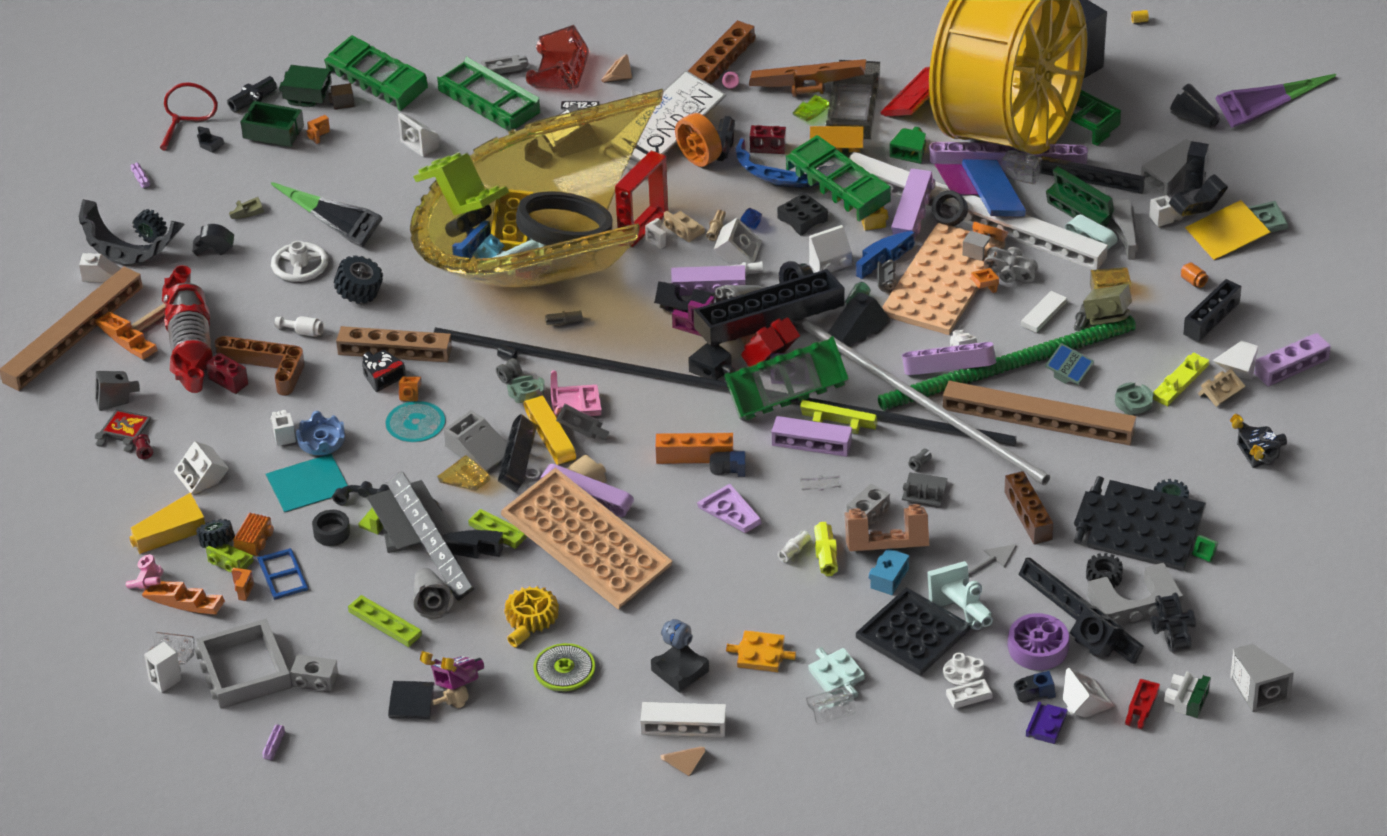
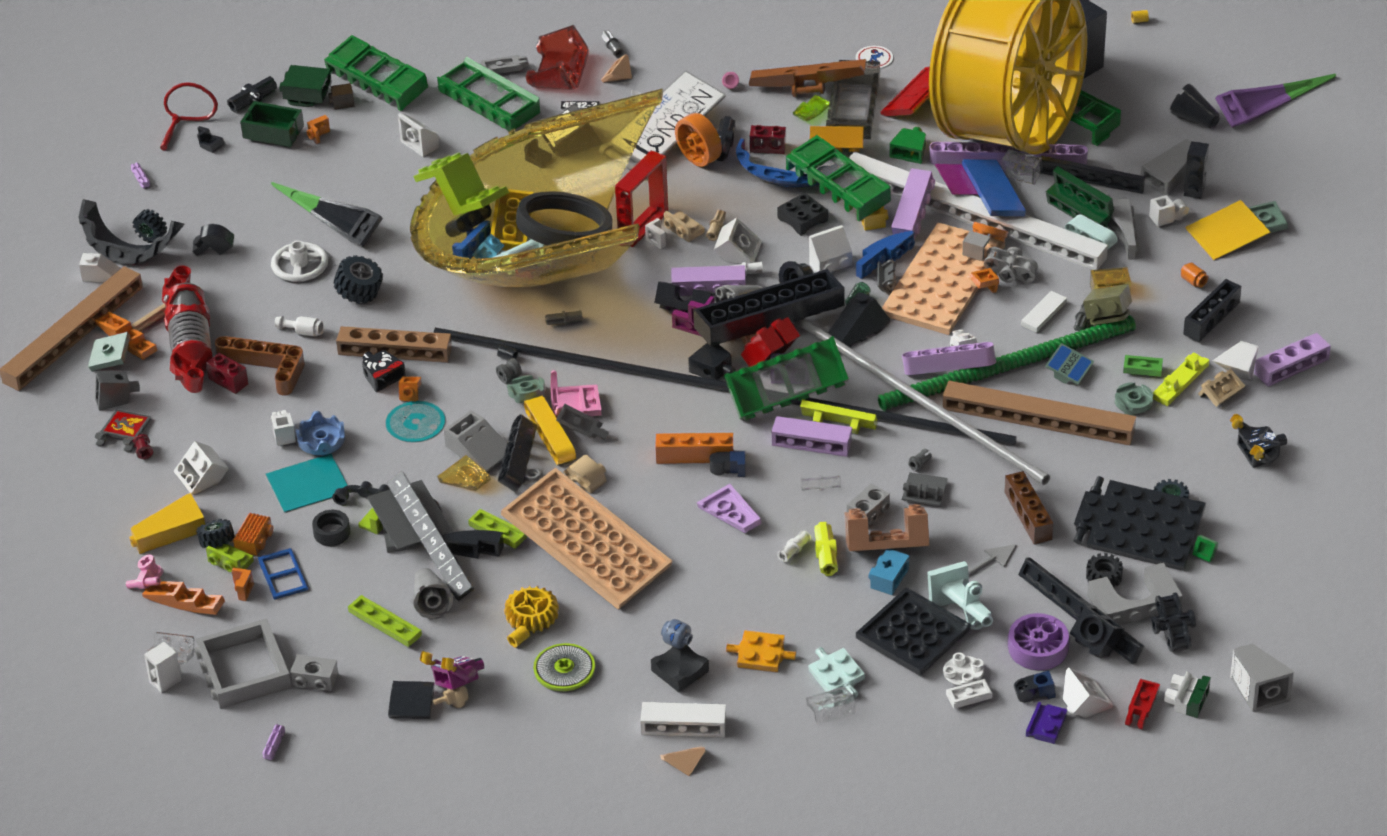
olive slope [229,197,265,219] -> none
lavender beam [539,464,634,517] -> none
dark orange brick [688,20,756,85] -> none
clear blue piece [740,208,762,230] -> none
black tyre [932,190,968,226] -> none
black beam [1169,174,1228,216] -> none
none -> plate [88,332,130,371]
none -> dark grey axle [601,30,624,57]
none -> white sticker [856,46,893,69]
none -> bright green plate [1123,355,1163,377]

